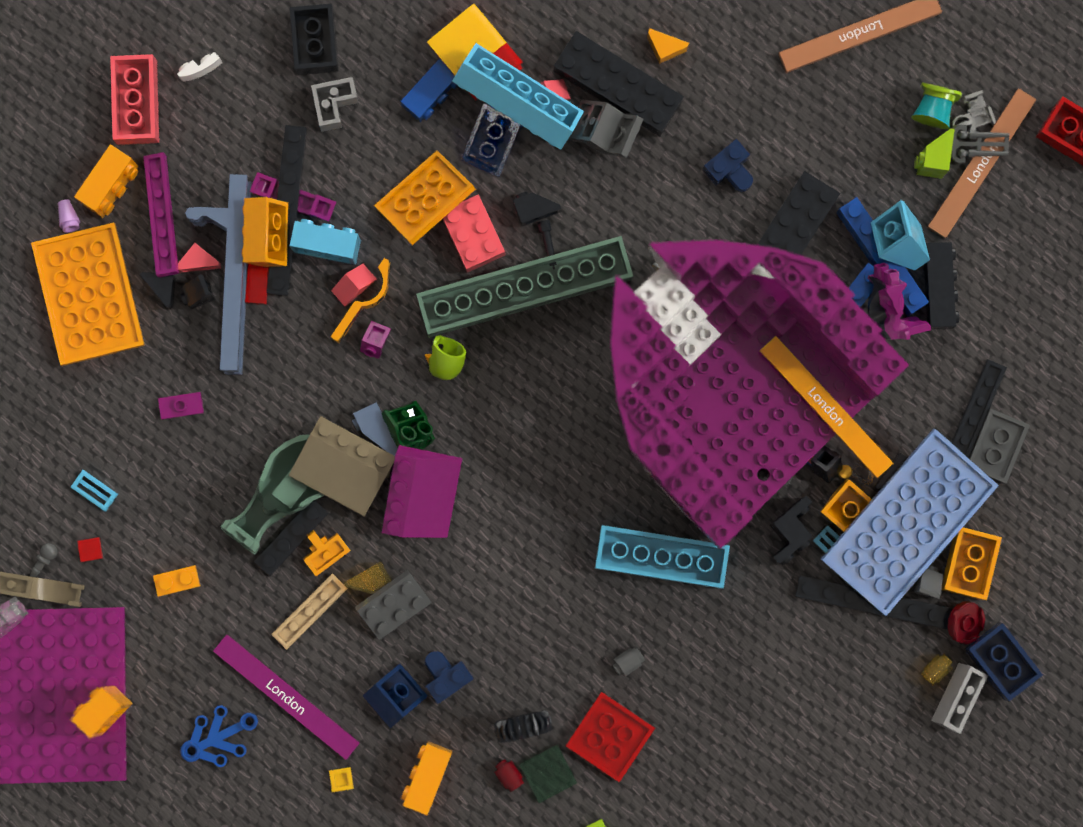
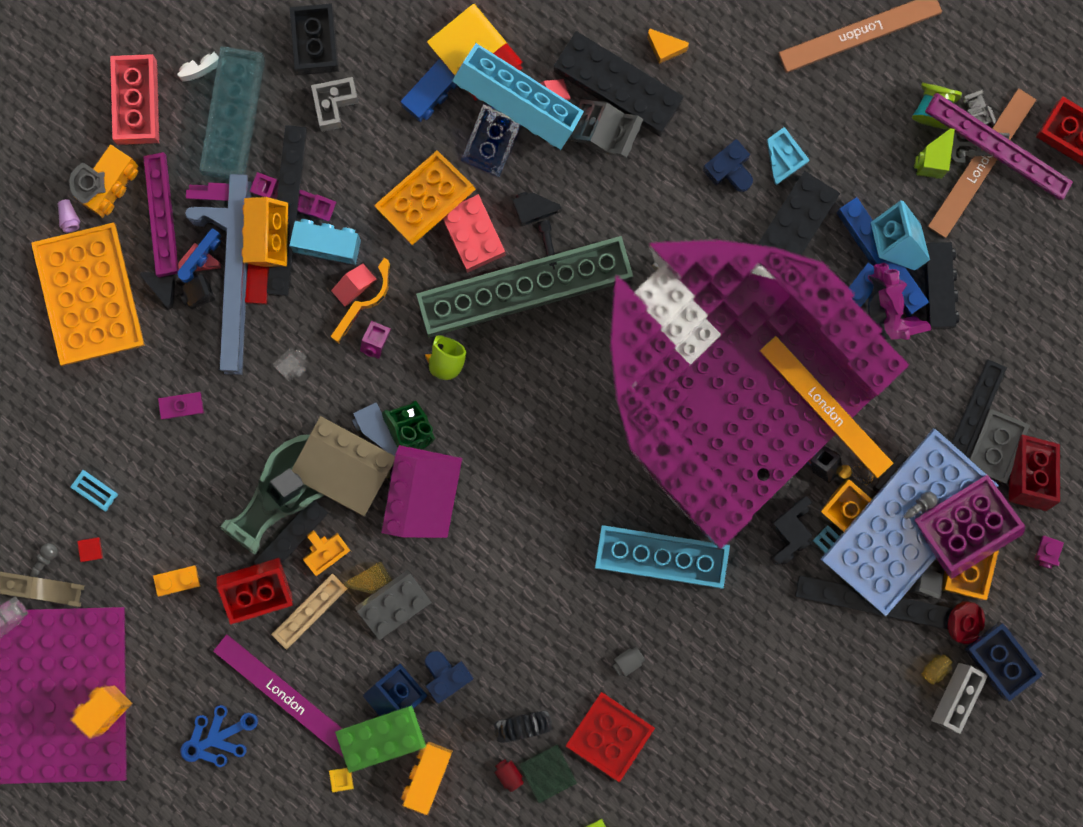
none -> dark grey animal [69,163,106,204]
none -> blue plate [178,228,222,283]
none -> magenta slope [186,183,229,201]
none -> clear light blue brick [199,46,265,179]
none -> red brick [217,558,293,625]
none -> brick [266,469,304,507]
none -> clear brick [273,347,308,382]
none -> bright green plate [335,706,426,773]
none -> medium azure wing [767,127,810,186]
none -> dark grey bar [904,492,938,519]
none -> magenta slope [914,474,1025,579]
none -> magenta tile [925,93,1073,200]
none -> dark red slope [1009,434,1060,511]
none -> magenta bracket [1034,535,1064,569]

